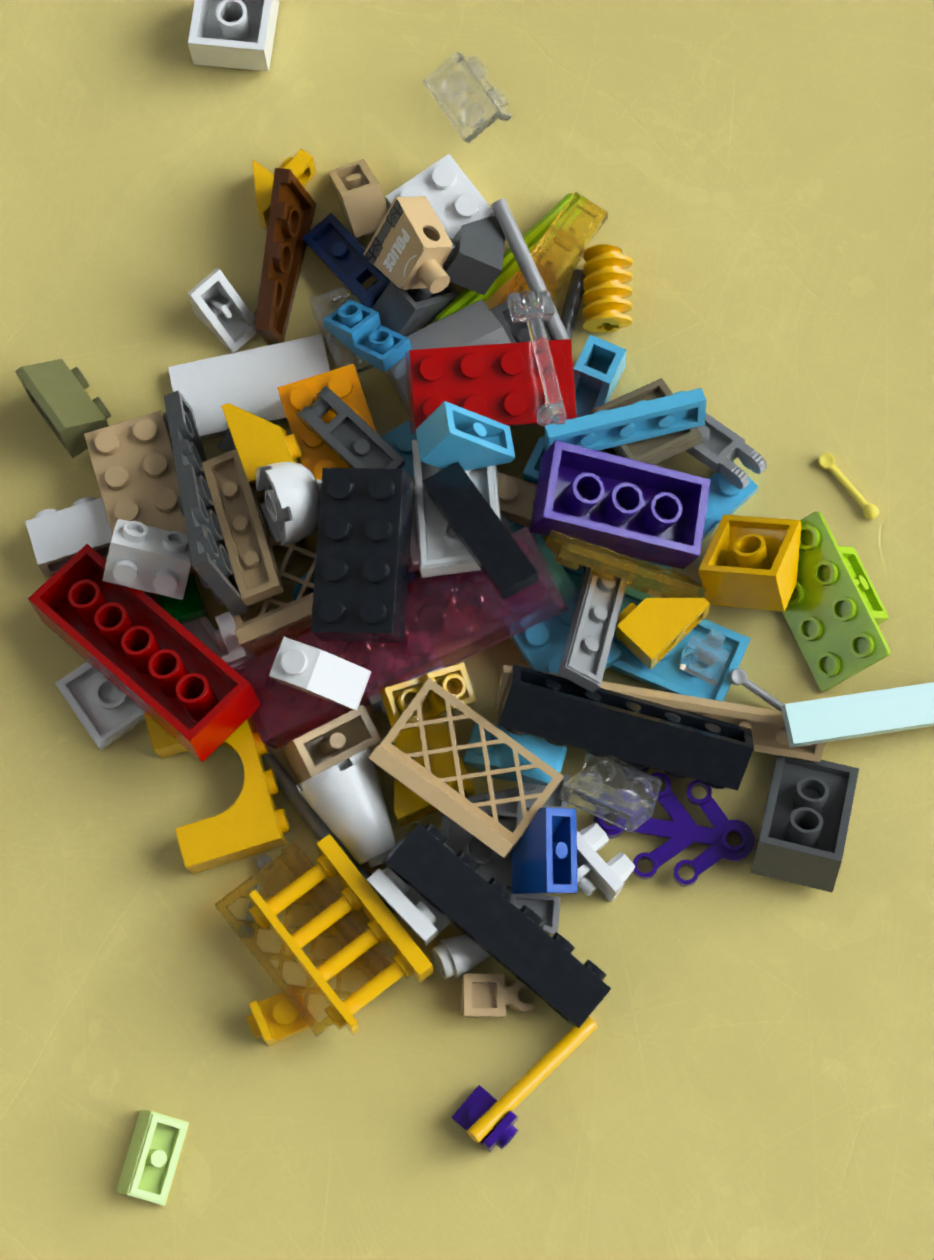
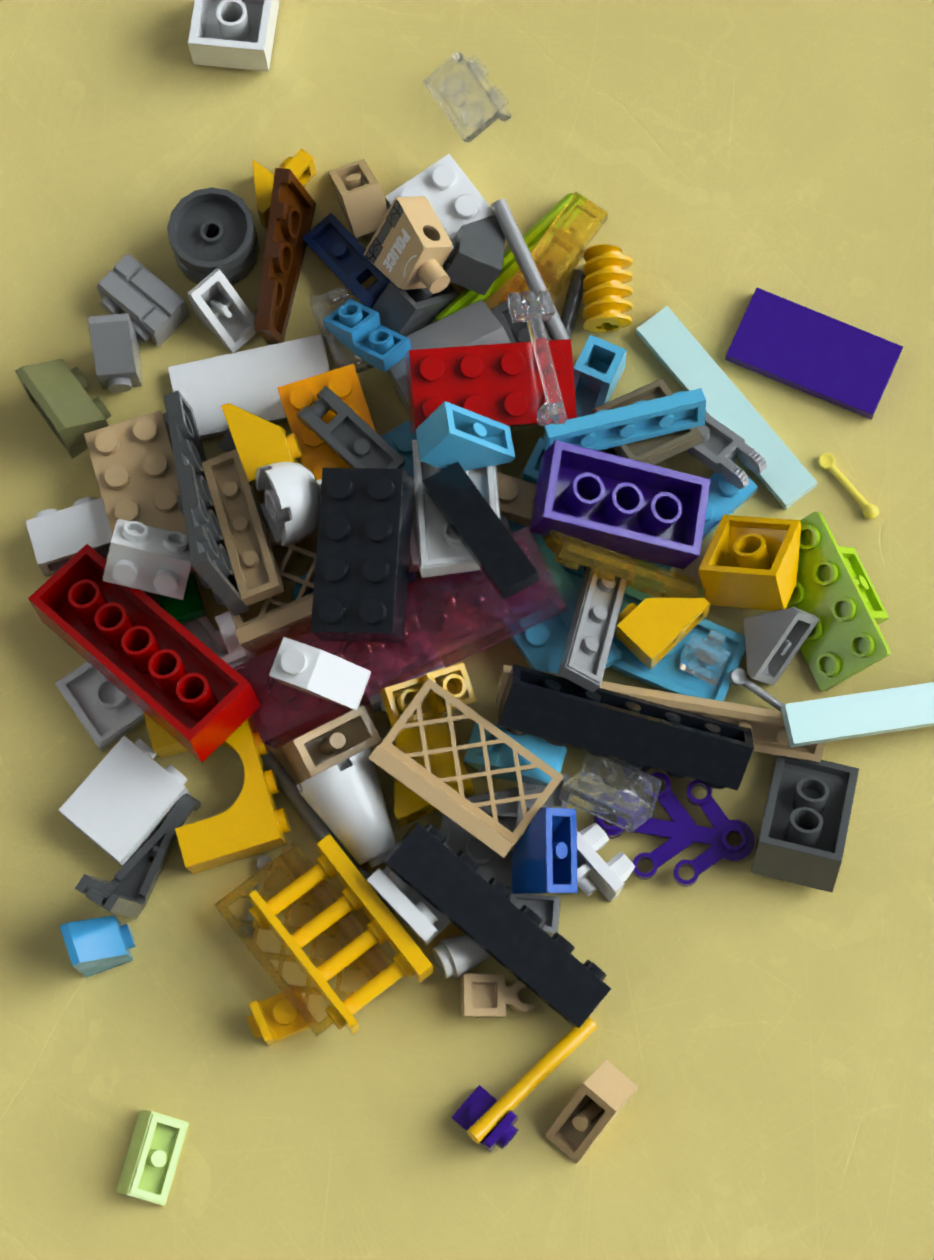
none -> white brick [58,736,191,867]
none -> dark azure slope [59,915,136,978]
none -> dark grey hinge [75,793,201,919]
none -> light grey slope [88,313,142,393]
none -> light grey brick [97,254,190,346]
none -> dark grey wheel [167,187,260,286]
none -> tan slope [544,1060,639,1163]
none -> light aqua tile [636,306,817,510]
none -> dark purple tile [725,288,903,420]
none -> light grey slope [743,607,819,686]

